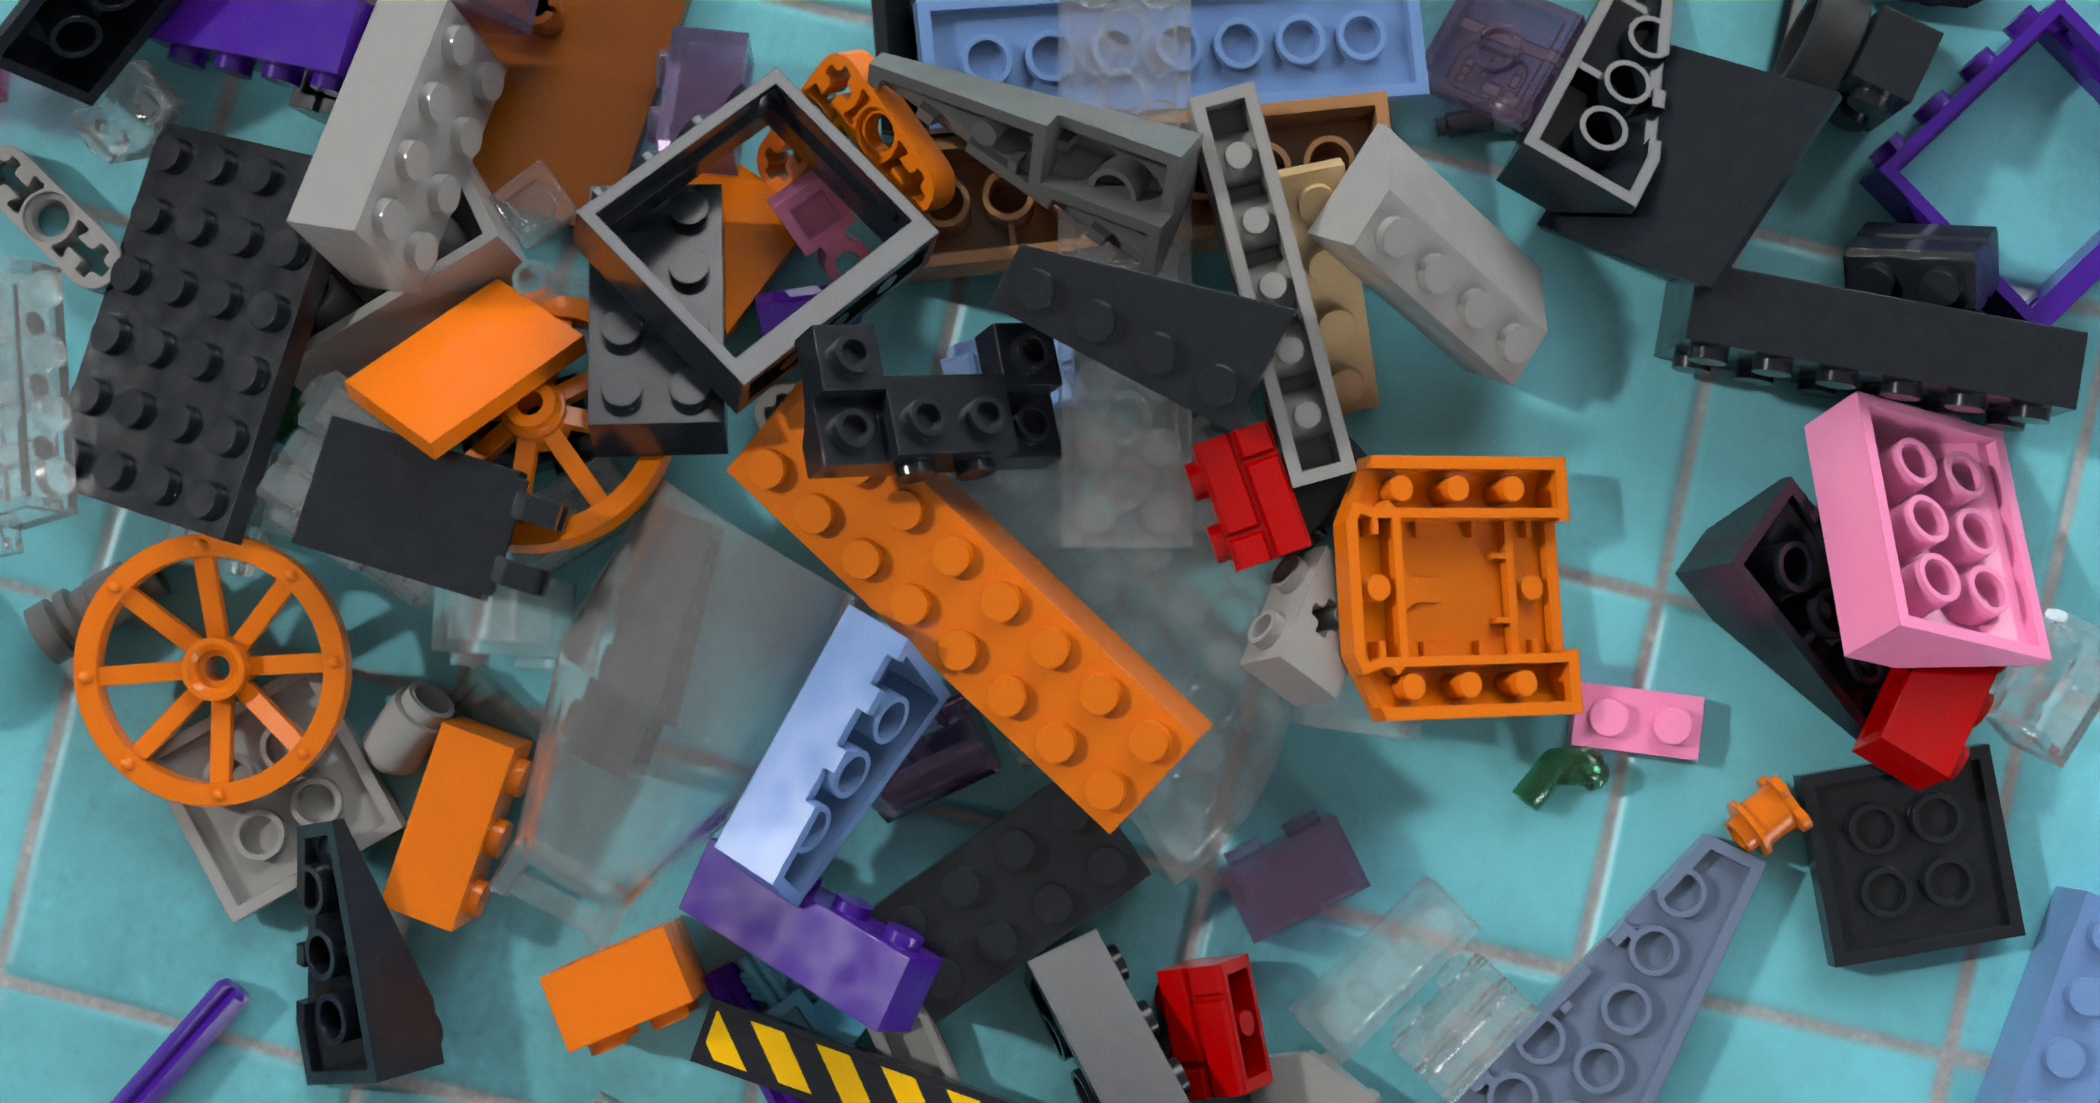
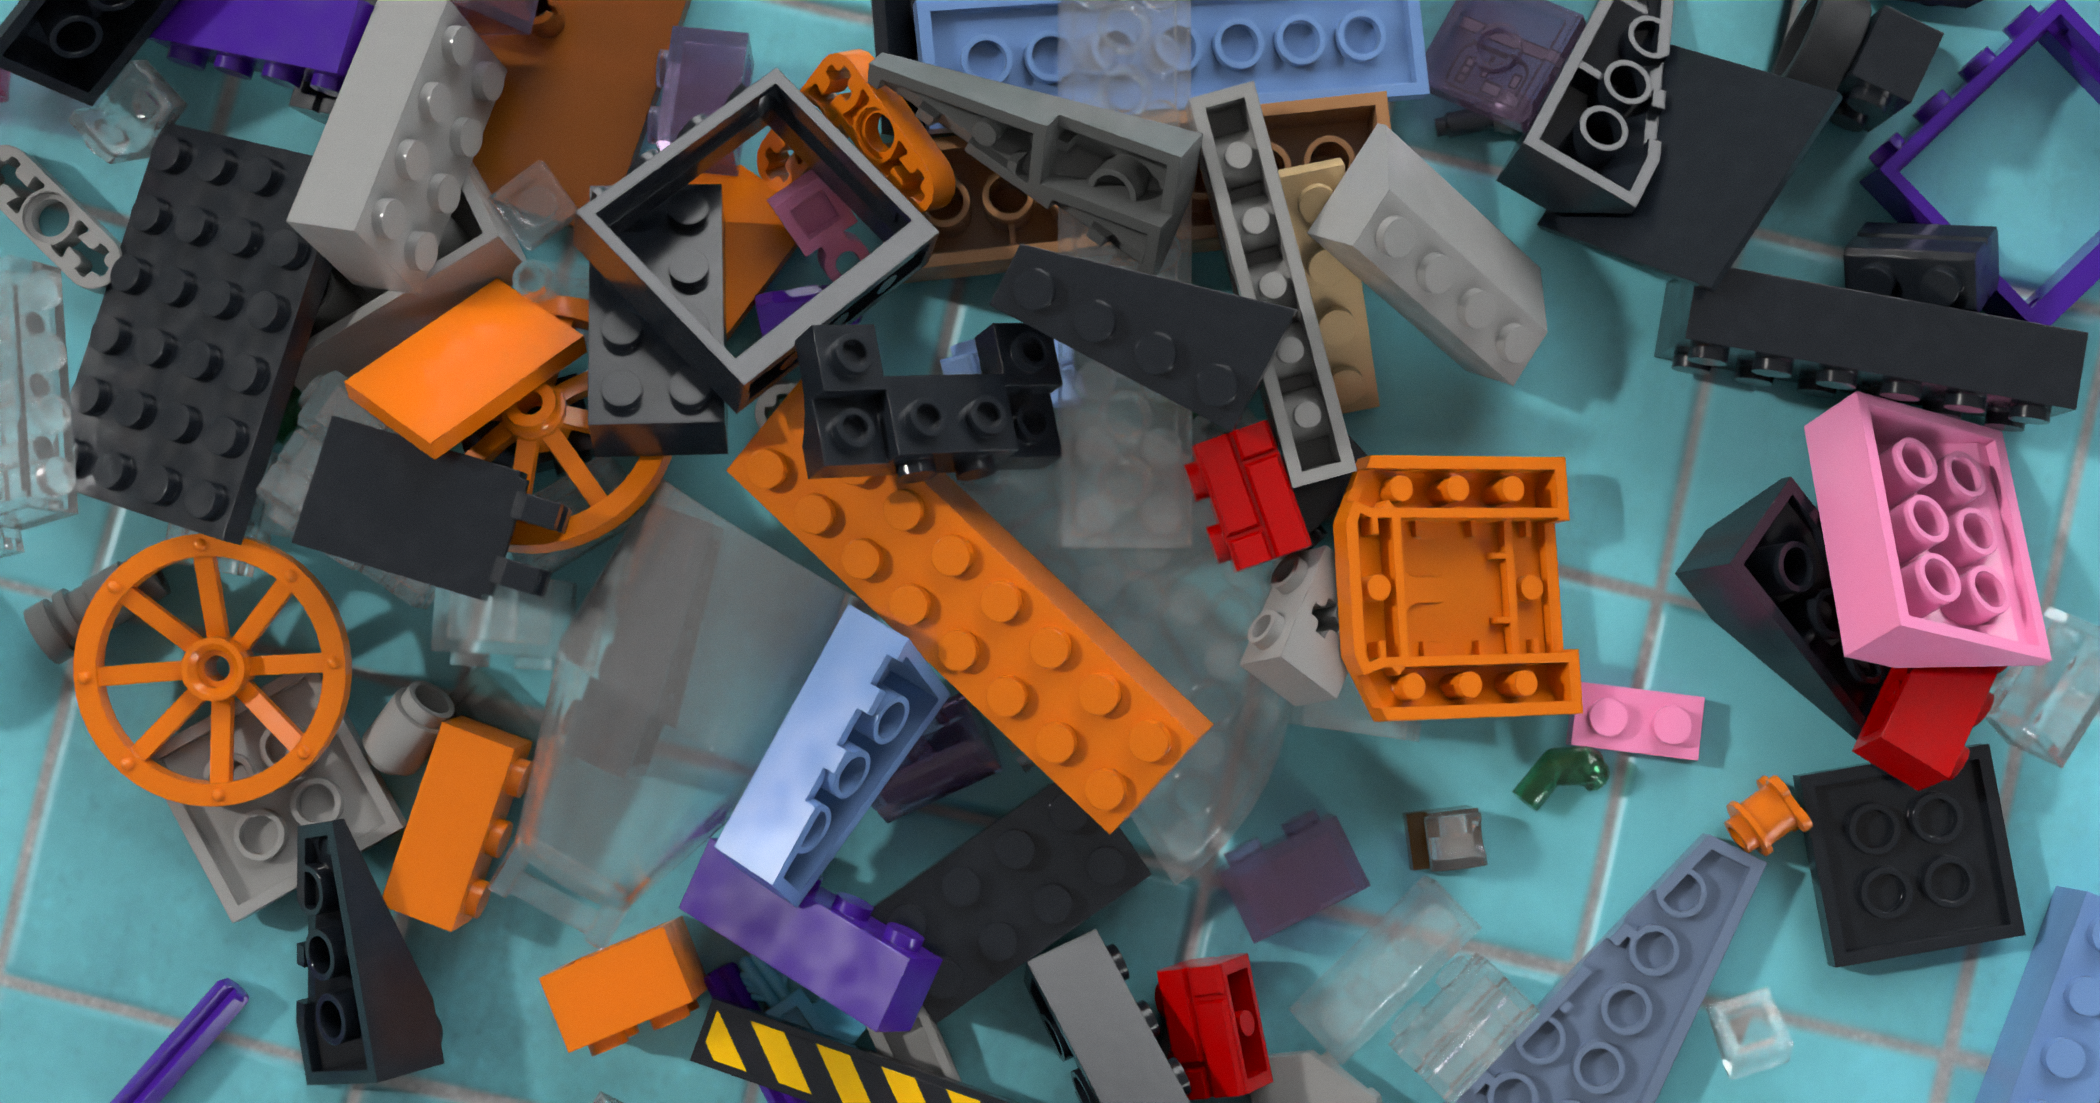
none -> clear leg [1403,805,1488,872]
none -> clear slope [1706,987,1794,1079]

